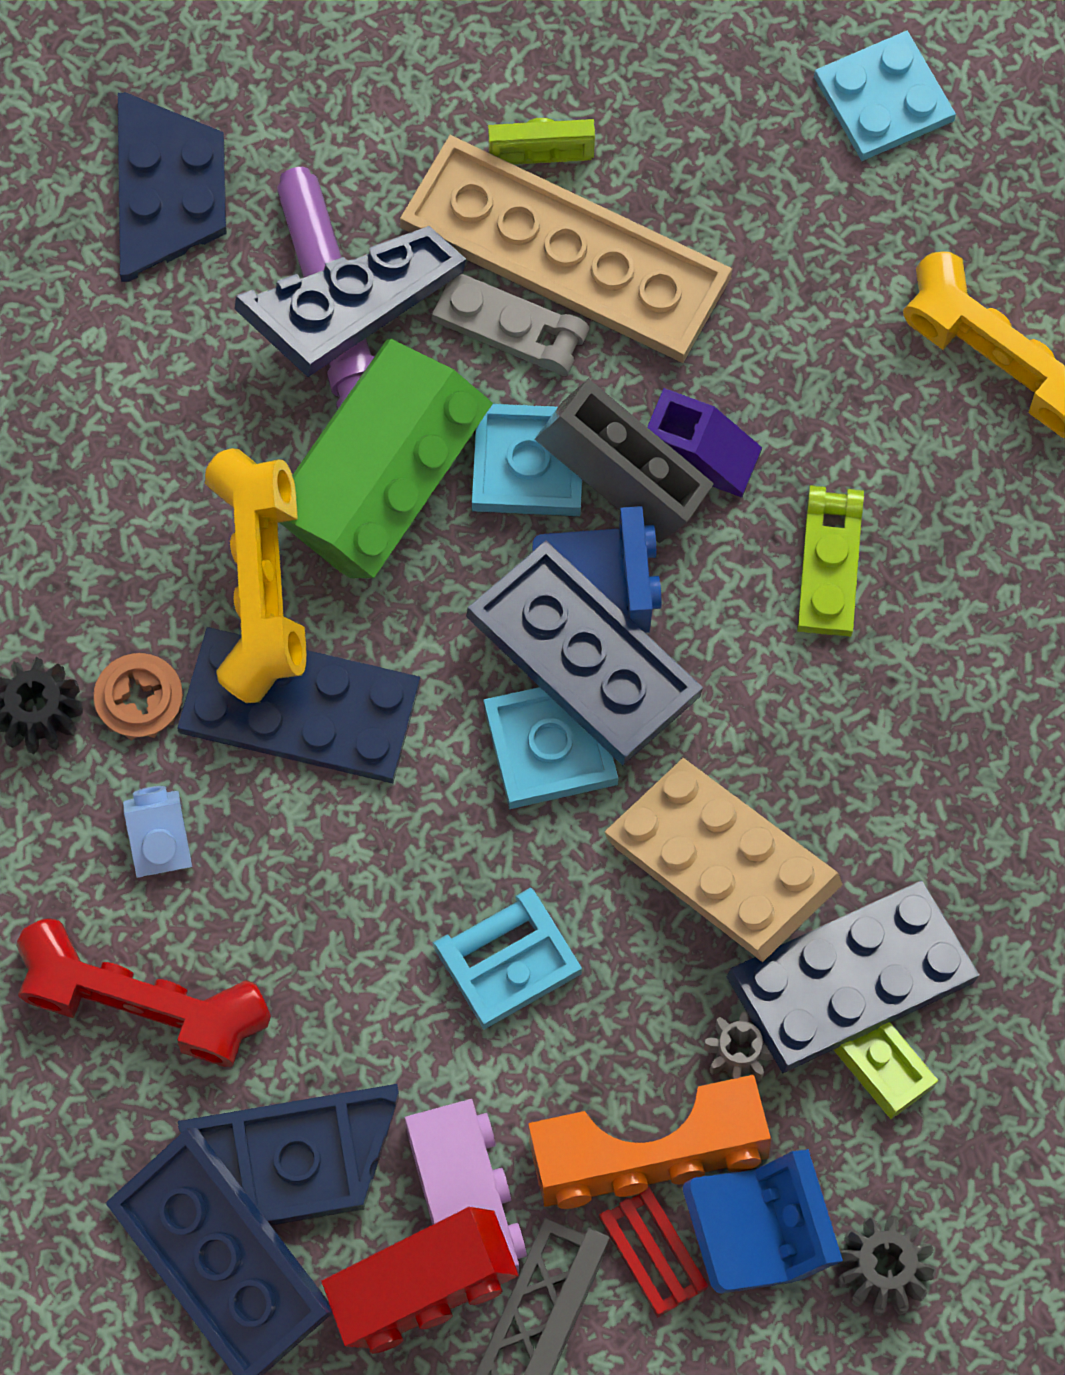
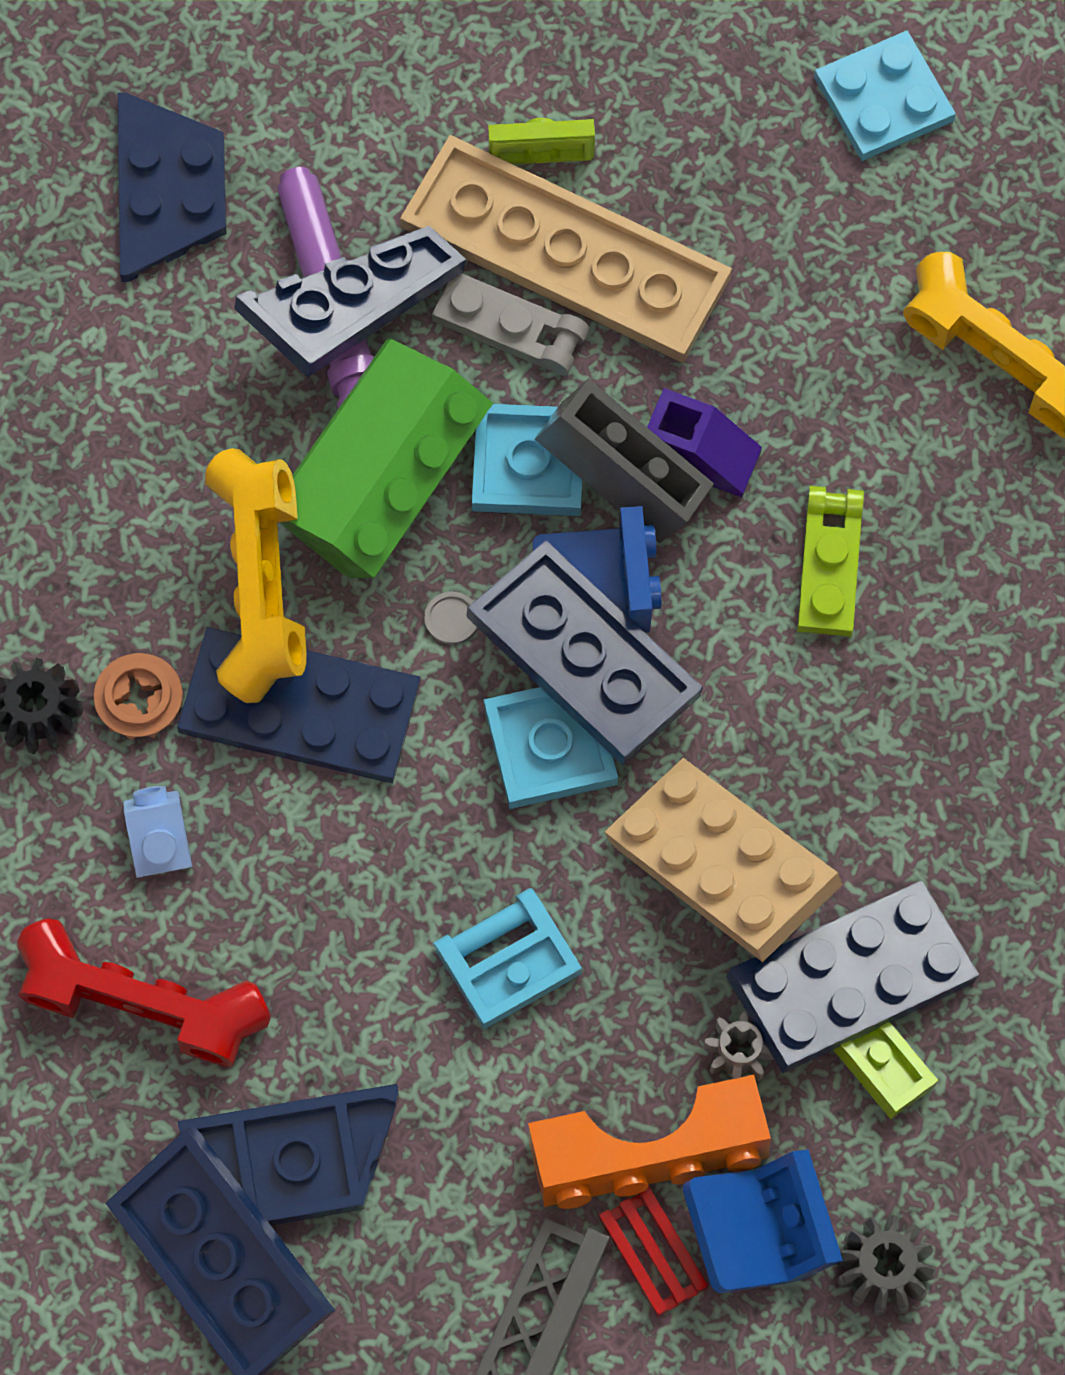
red brick [321,1206,519,1354] -> none
lavender brick [405,1099,527,1274] -> none
none -> light grey piece [424,591,477,645]

